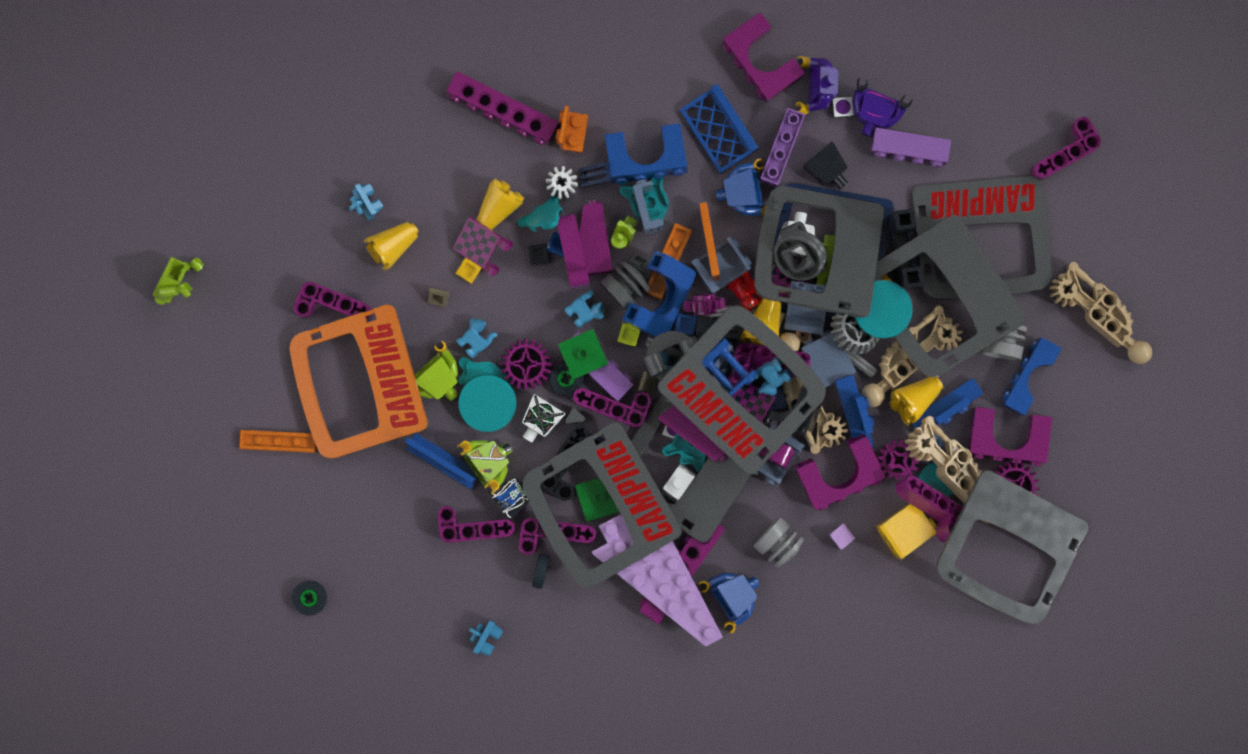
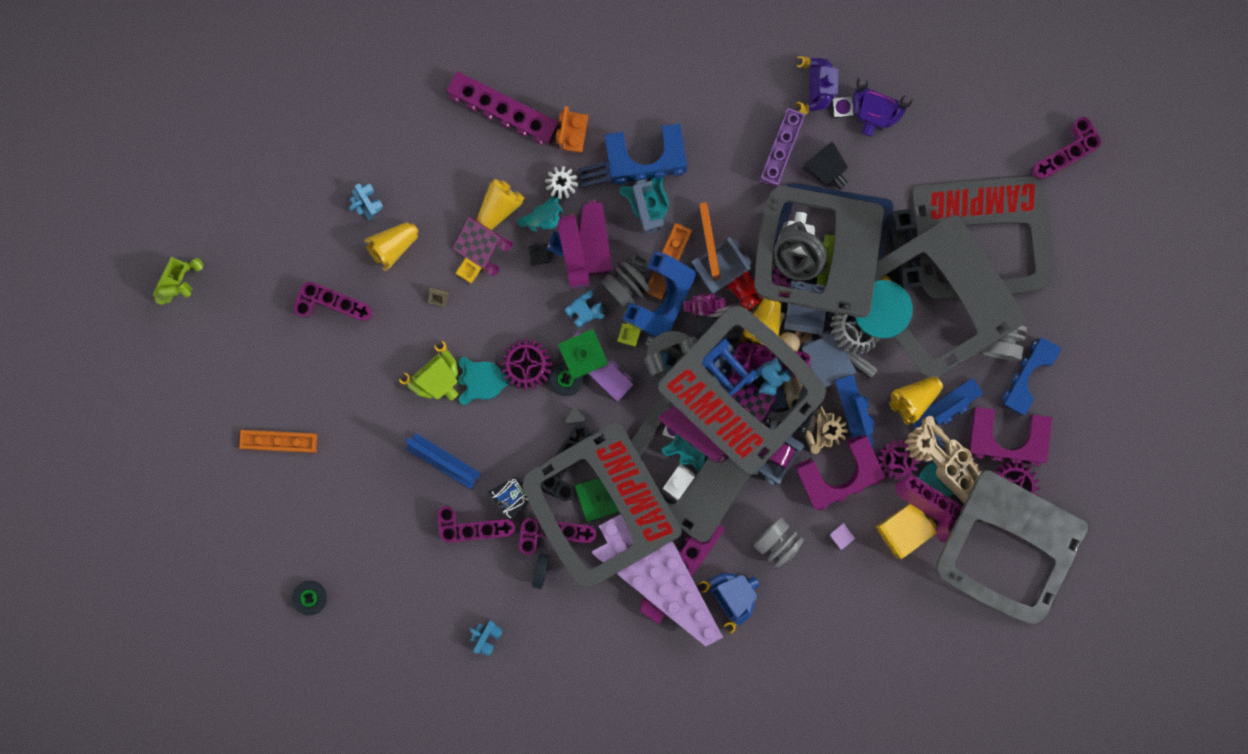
orange door [289,304,428,458] -> none
dark azure animal [456,318,497,359] -> none
lime torso [457,440,513,494] -> none
teal tile [459,375,516,432] -> none
torso [522,394,566,443] -> none
magenta beam [573,388,651,428] -> none
lime hips [611,216,637,249] -> none
dark tan slope [636,372,658,395] -> none
blue plate [675,313,697,336] -> none
blue fence [680,84,759,173] -> none
blue torso [716,159,766,217] -> none
magenta arch [722,12,805,103] -> none
tan arm [861,306,963,407] -> none
medium lavender brick [870,128,951,168] -> none
tan arm [1049,262,1152,365] -> none

